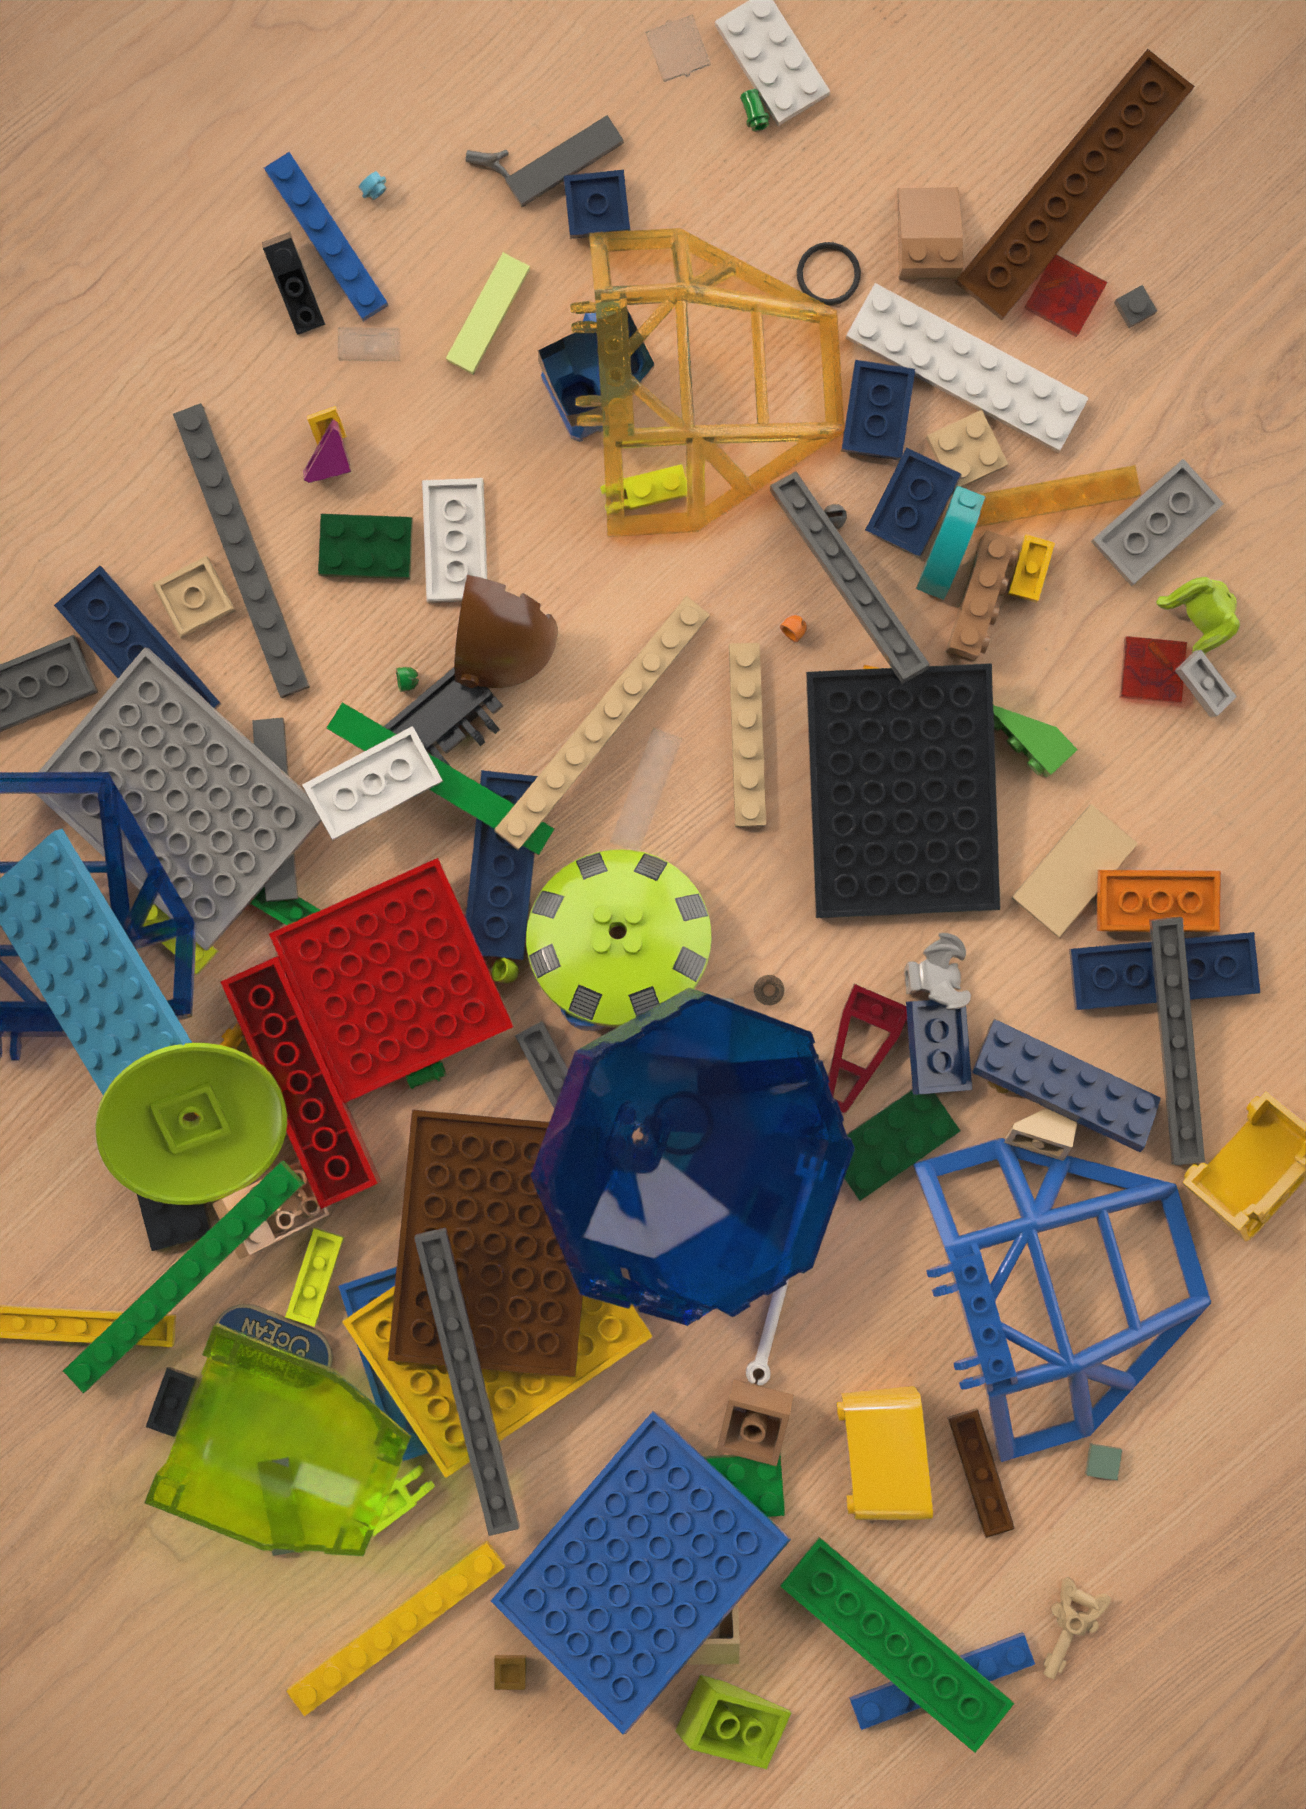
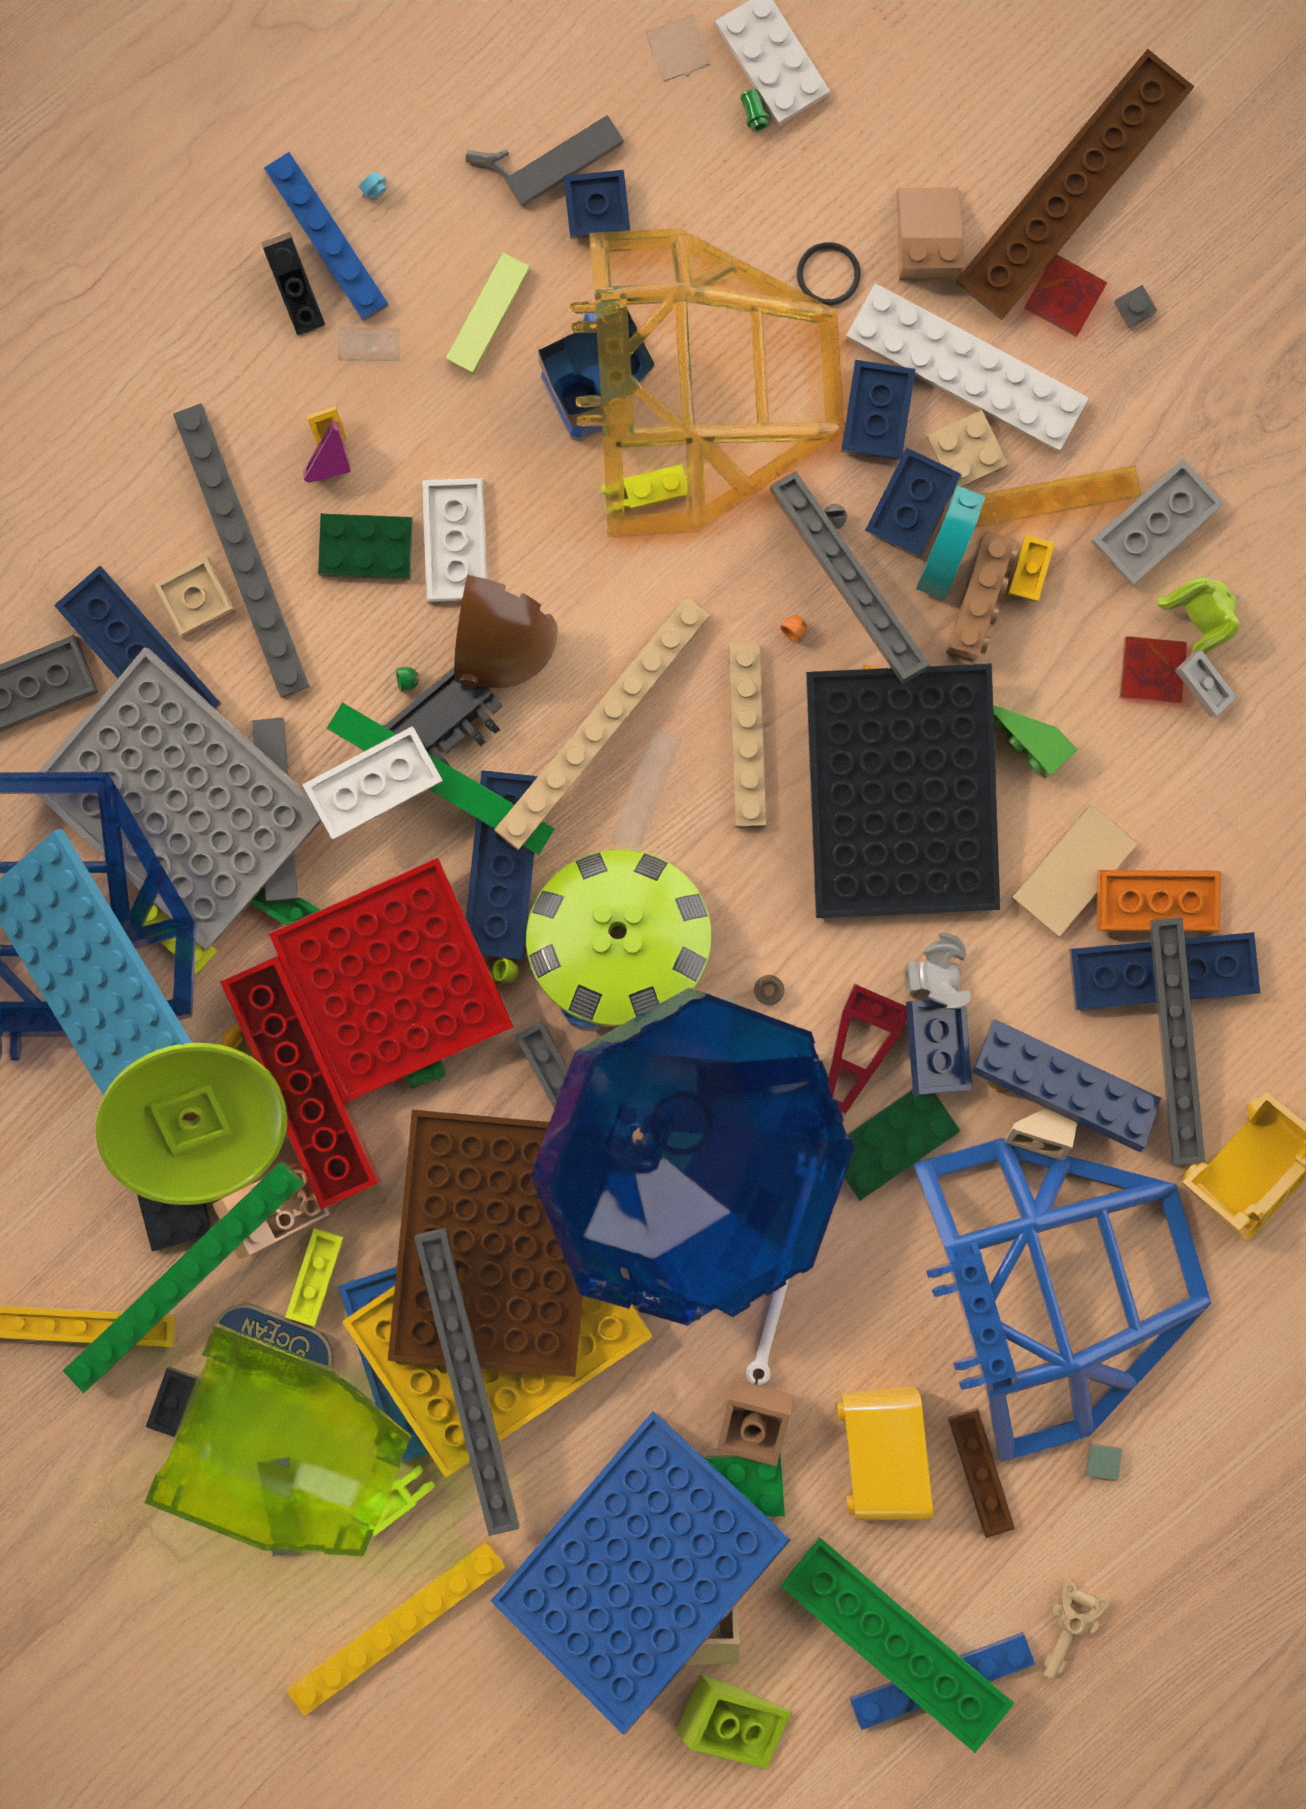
pearl gold plate [494,1655,526,1690] -> none

